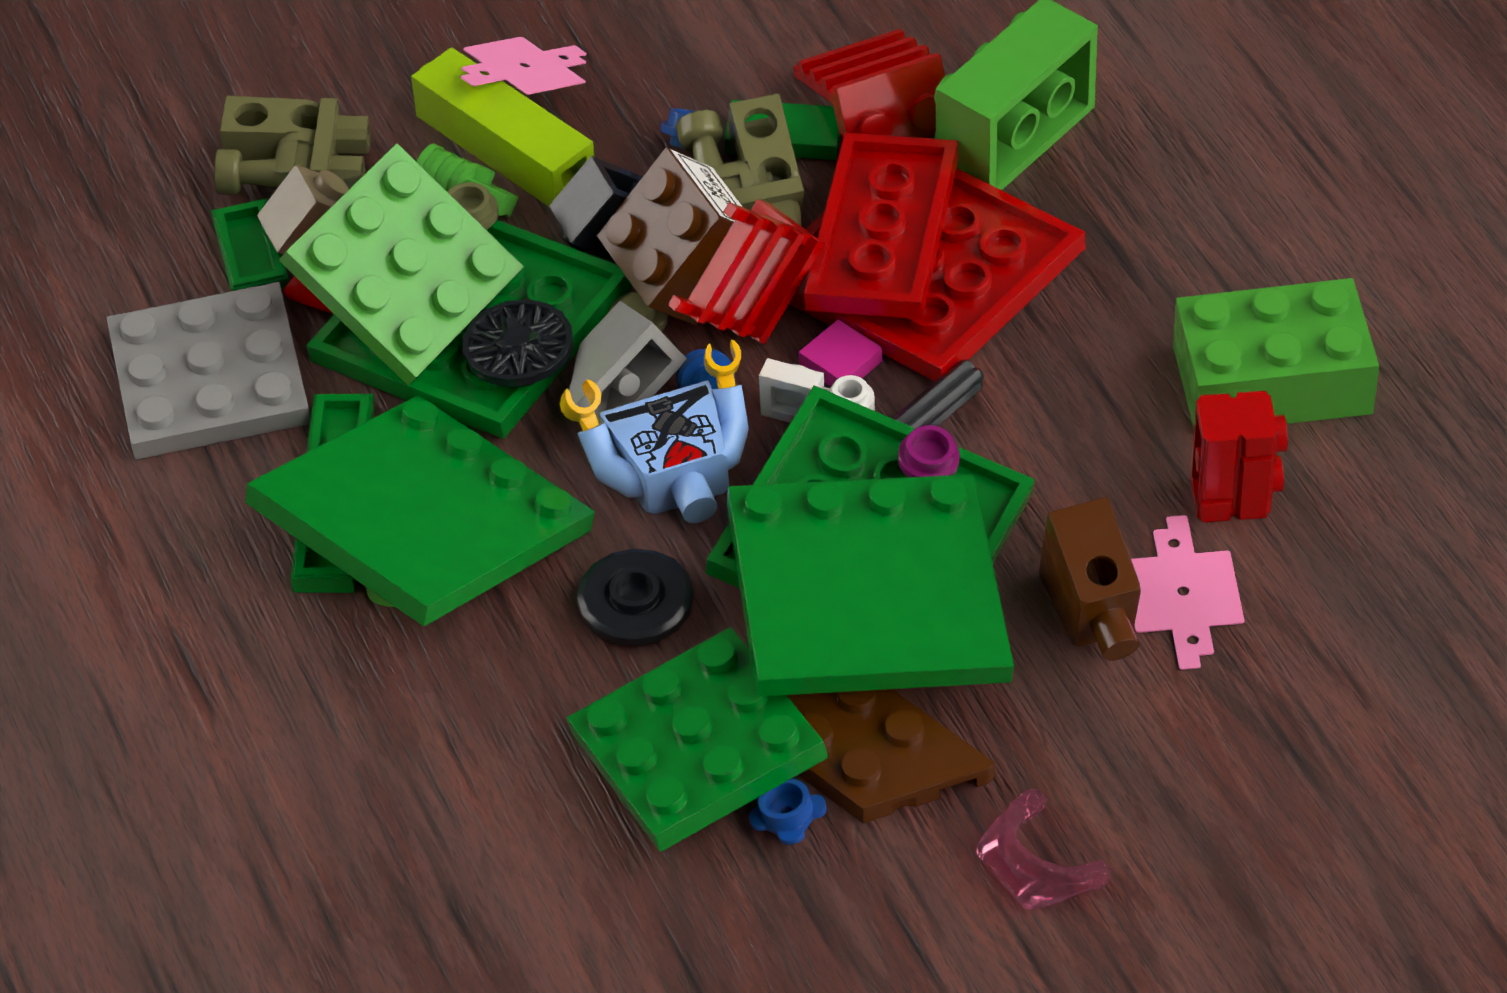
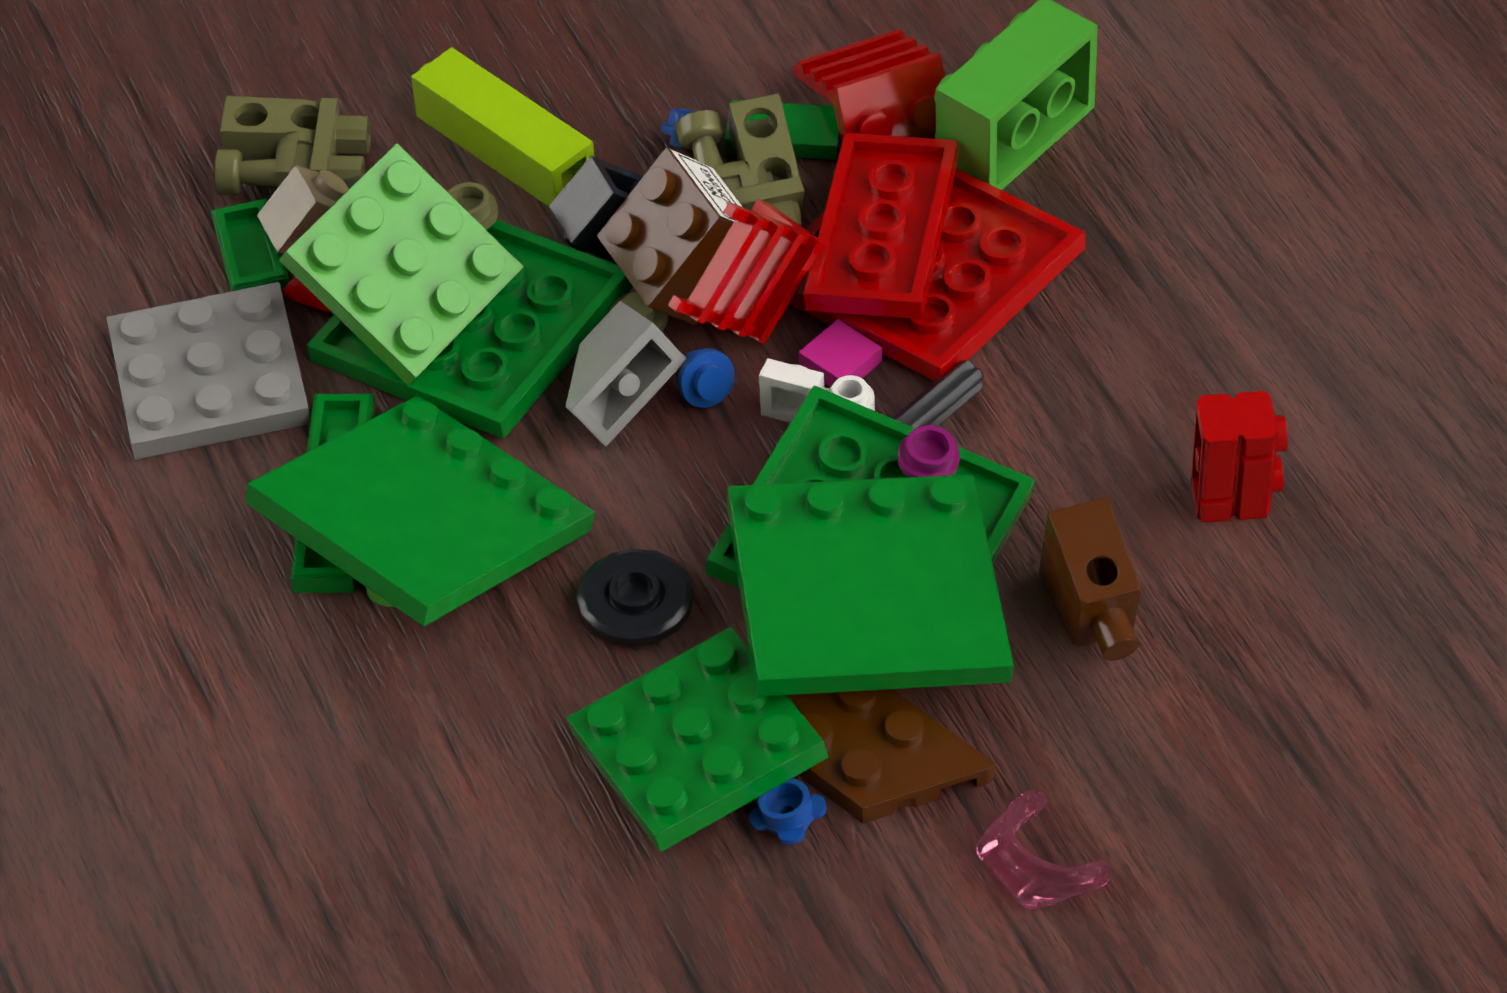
bright green hinge [416,144,519,217] -> none
bright pink piece [460,37,587,95] -> none
black wheel [463,299,573,387] -> none
light blue torso [560,340,749,523] -> none
bright pink piece [1131,515,1245,670] -> none
bright green brick [1173,278,1379,428] -> none

